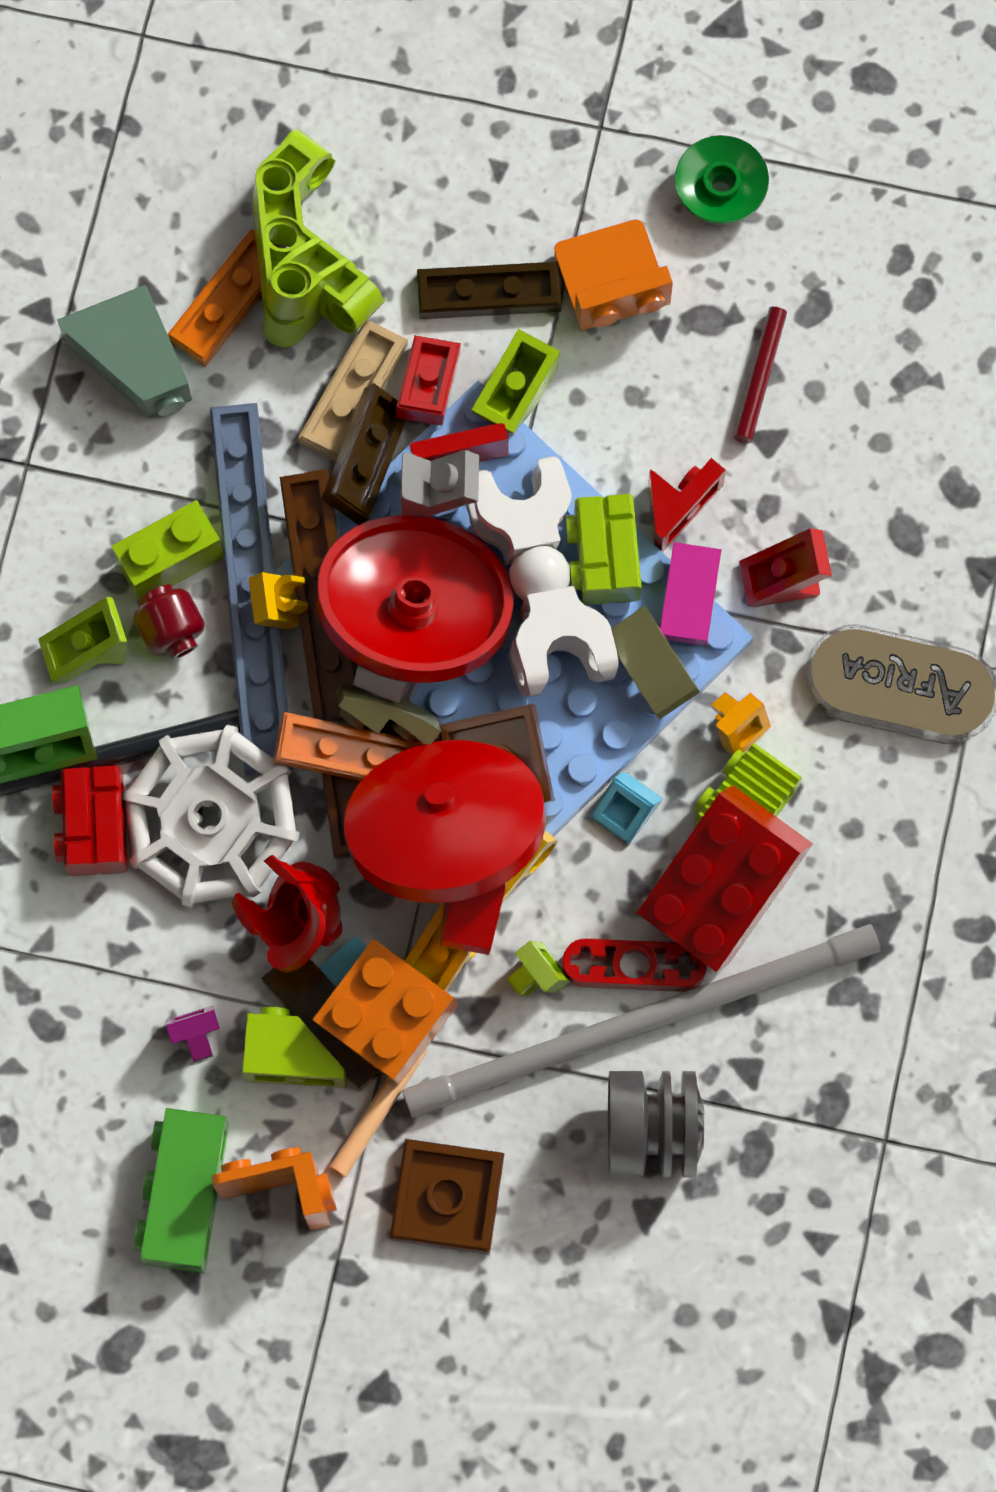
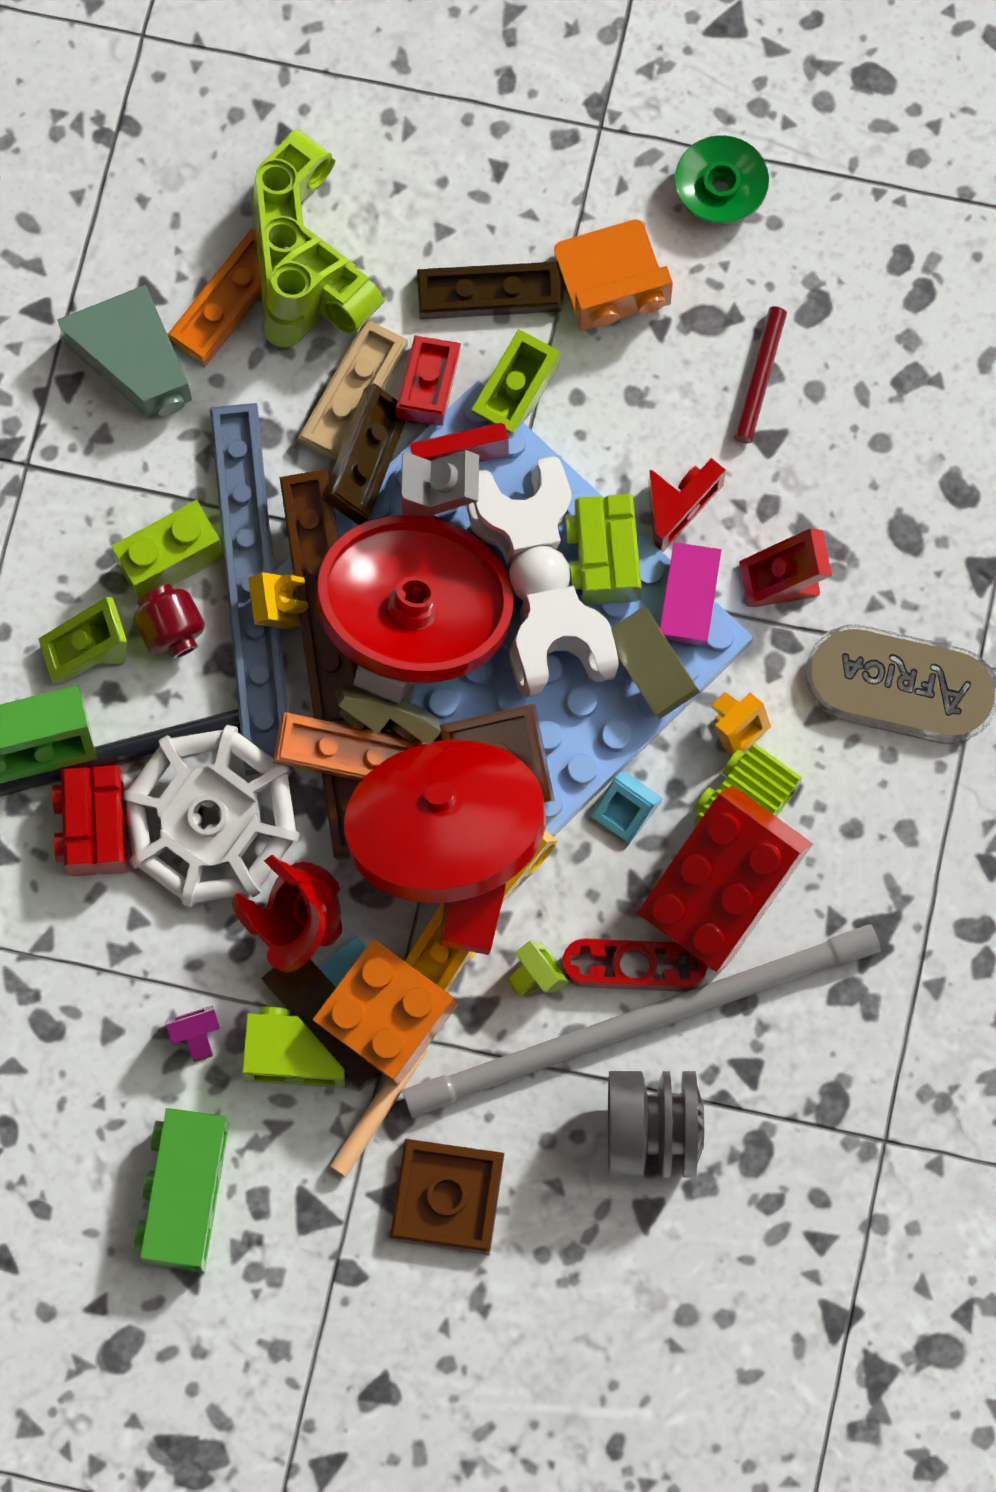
orange bracket [211,1147,337,1231] -> none

